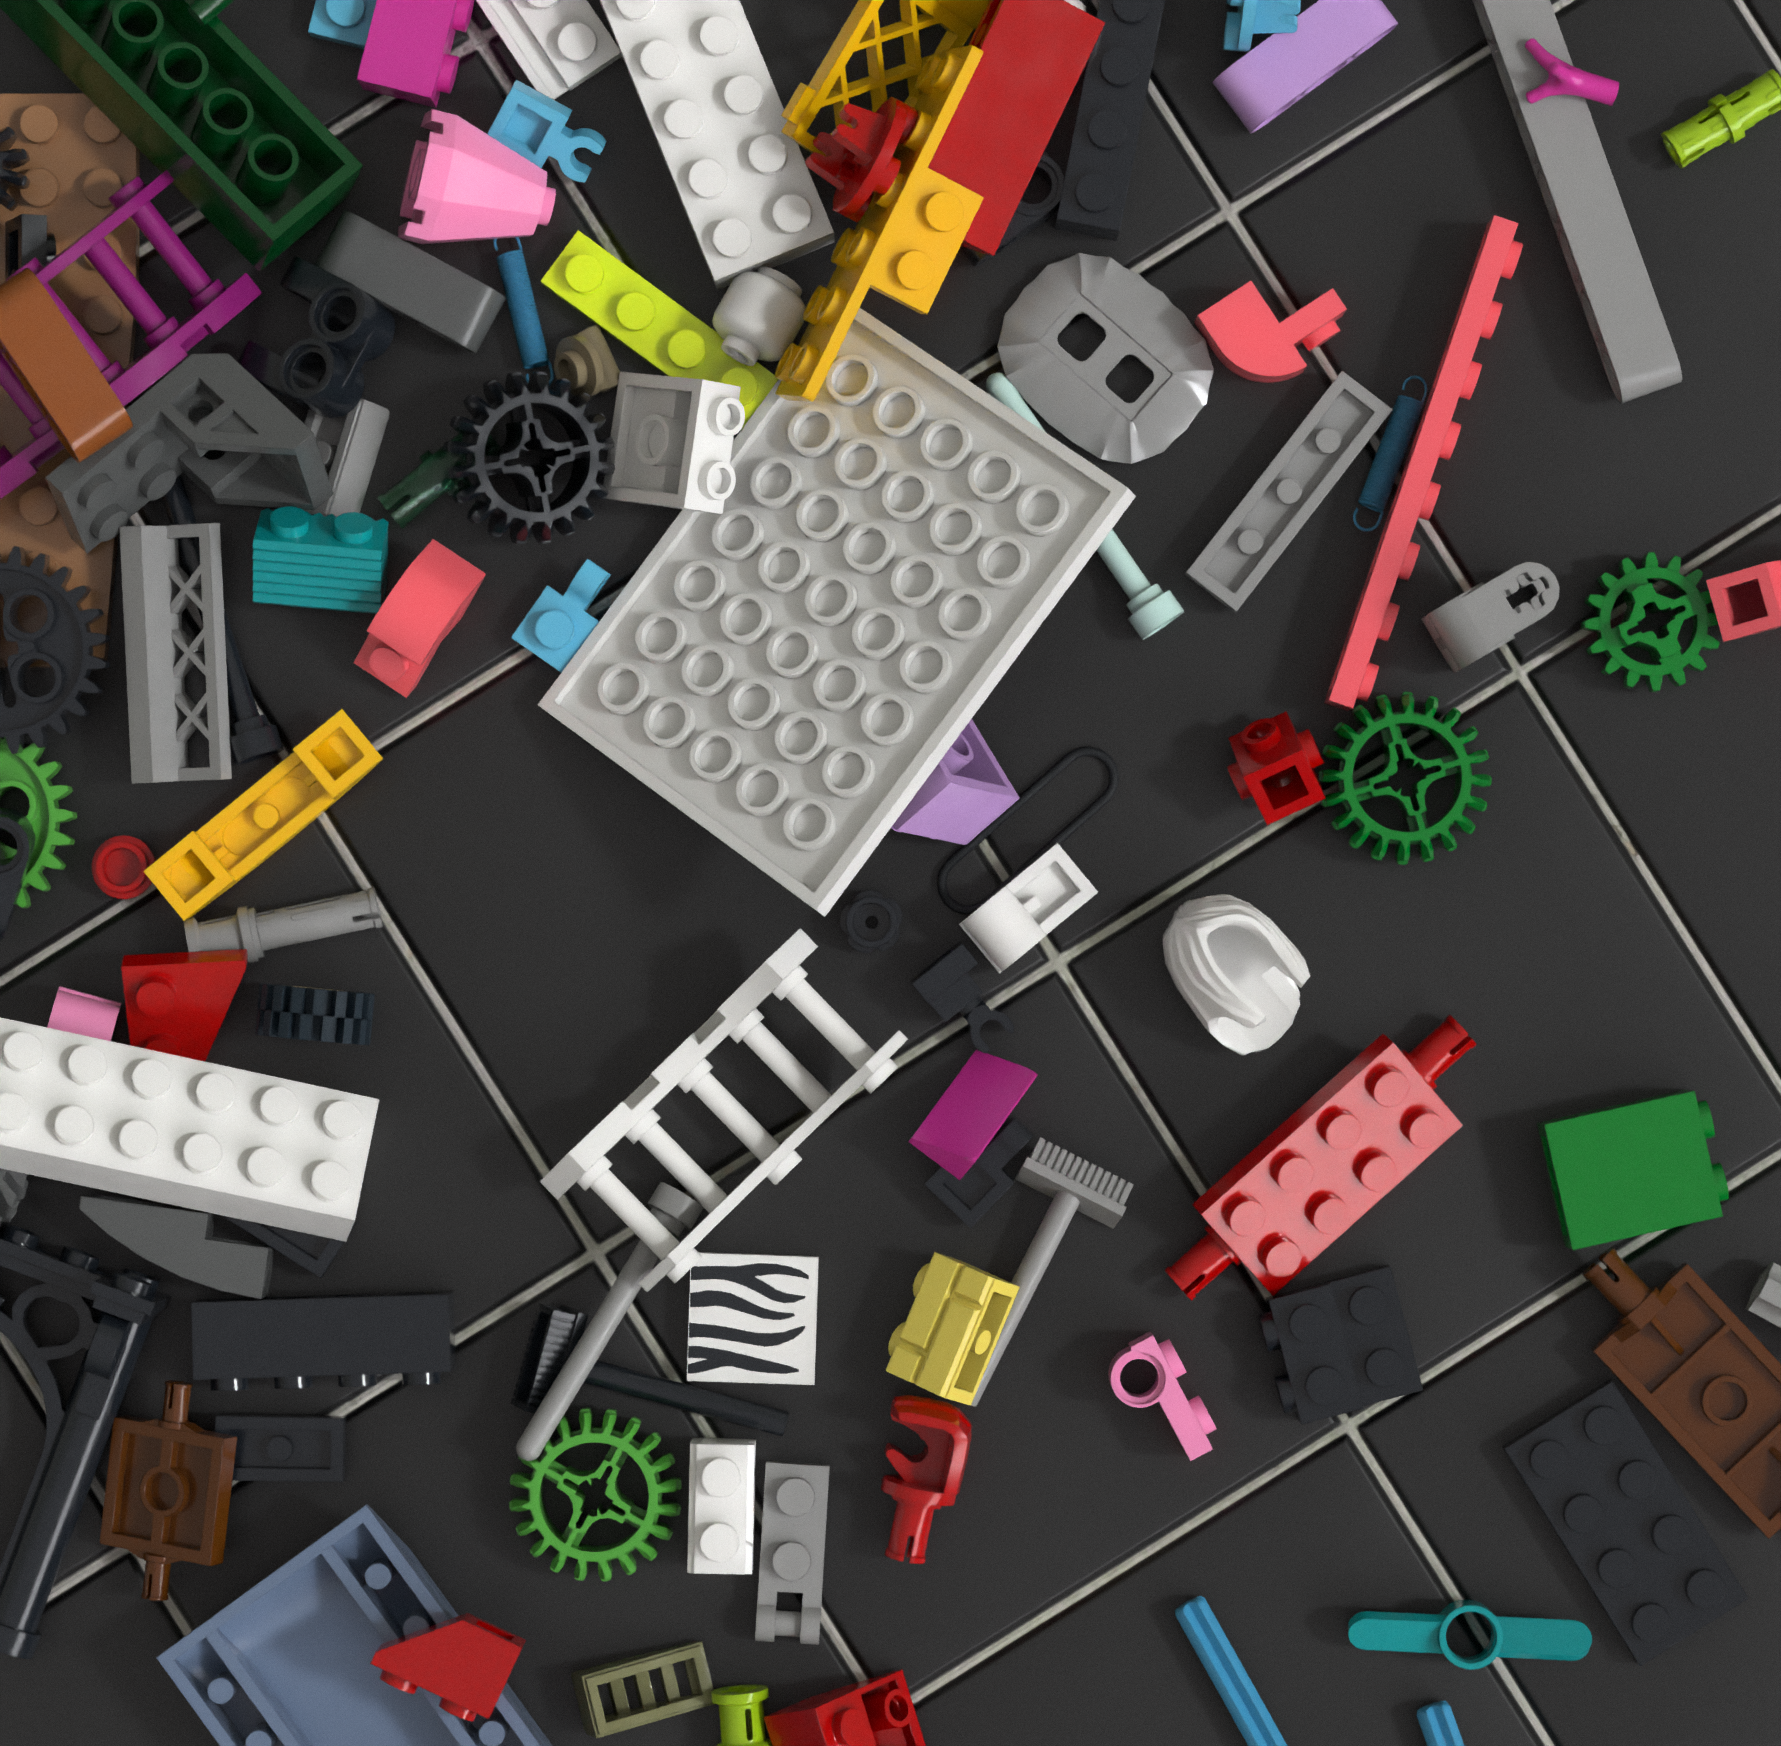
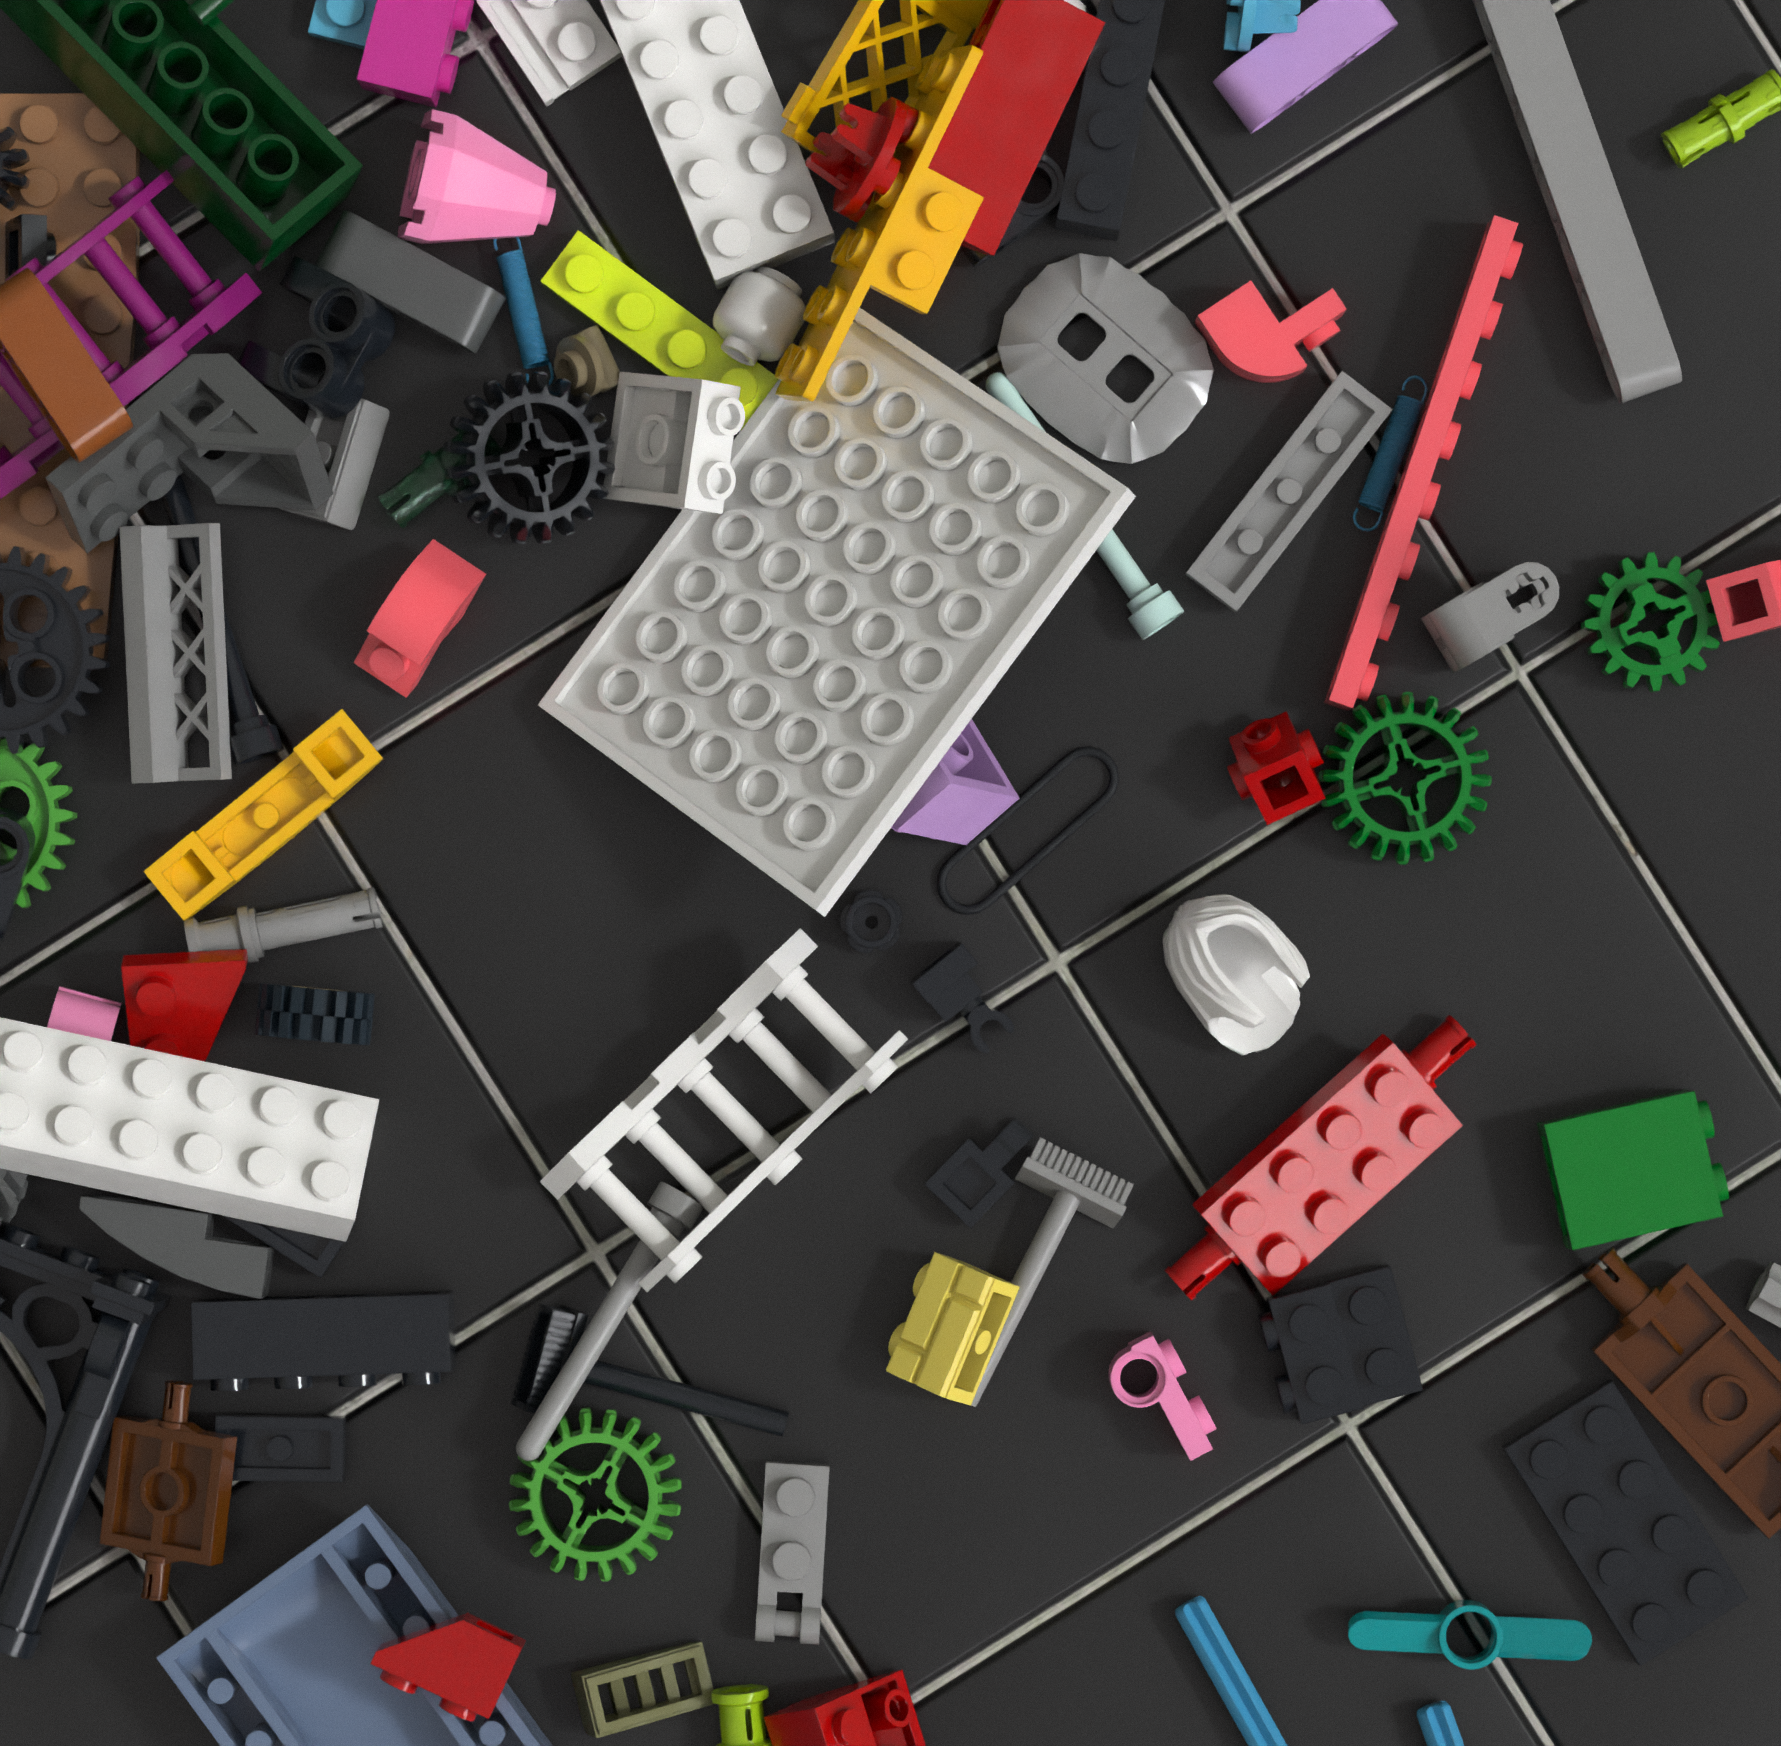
red plate [92,835,156,899] -> none
teal brick [252,506,389,614] -> none
medium azure plate [487,80,607,183] -> none
medium azure plate [511,559,611,673] -> none
white tile [687,1252,819,1385] -> none
white brick [687,1438,756,1575] -> none
red piece [881,1395,972,1564] -> none
dark pink slope [909,1050,1038,1180] -> none
white plate [959,843,1098,974] -> none
dark pink bar [1525,38,1619,106] -> none

